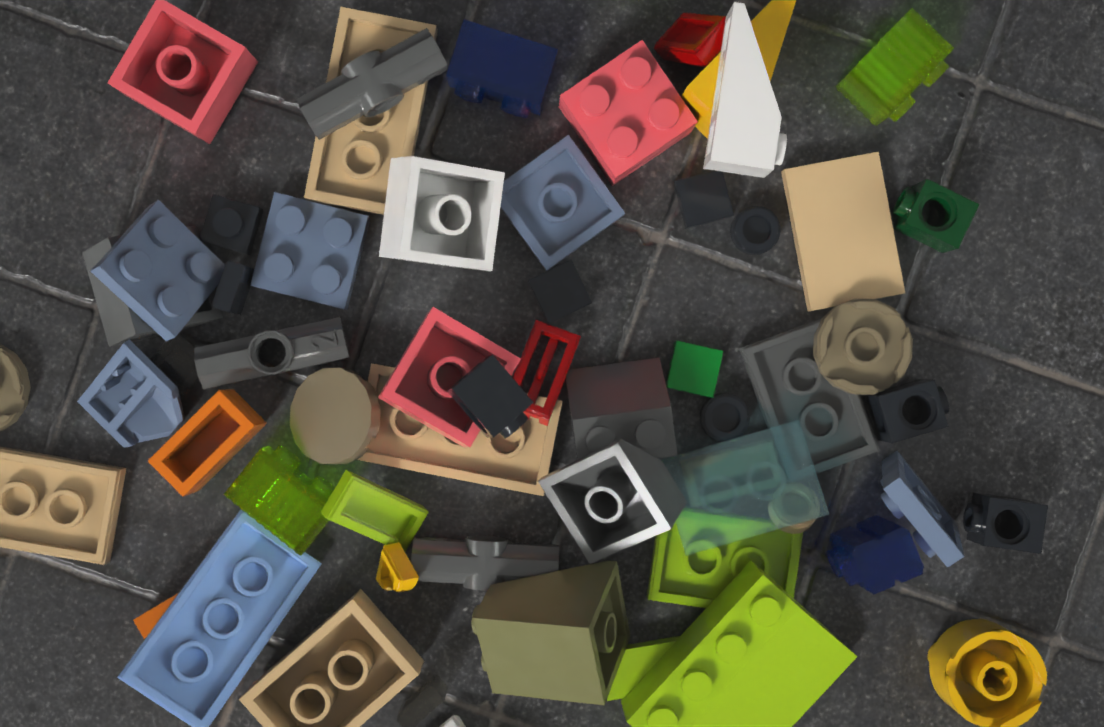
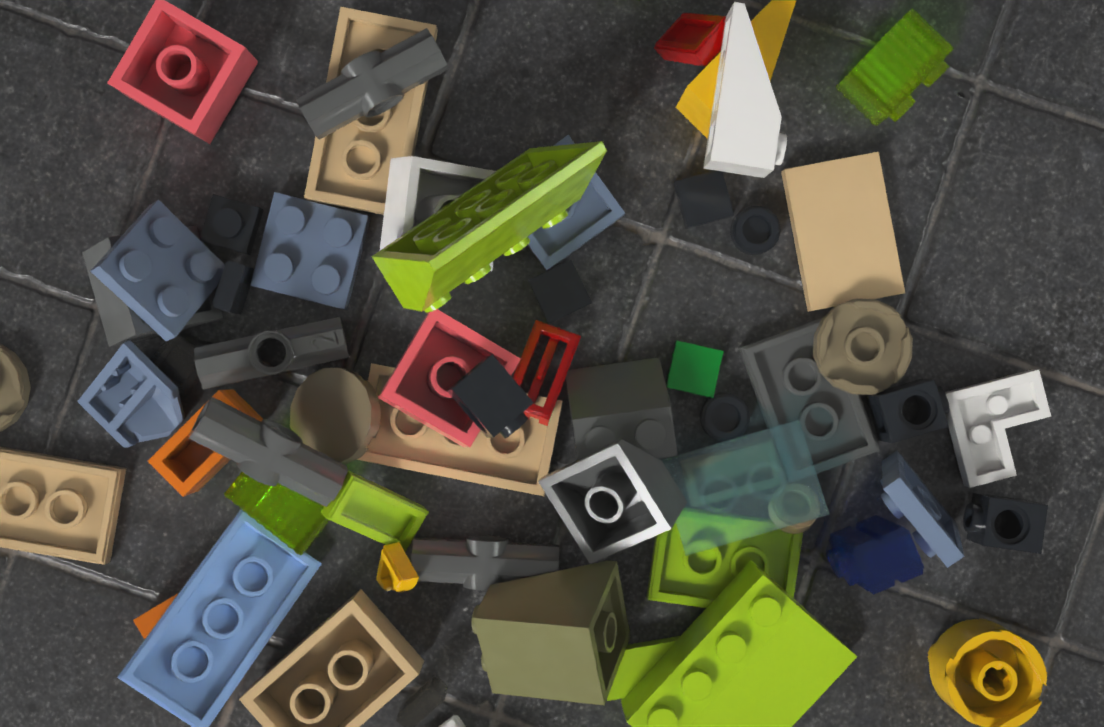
clear blue brick [446,20,558,118] -> none
coral brick [559,40,698,186] -> none
dark green brick [893,179,980,253] -> none
none -> dark grey piece [189,396,348,507]
none -> lime slope [371,141,607,313]
none -> white plate [945,369,1051,488]

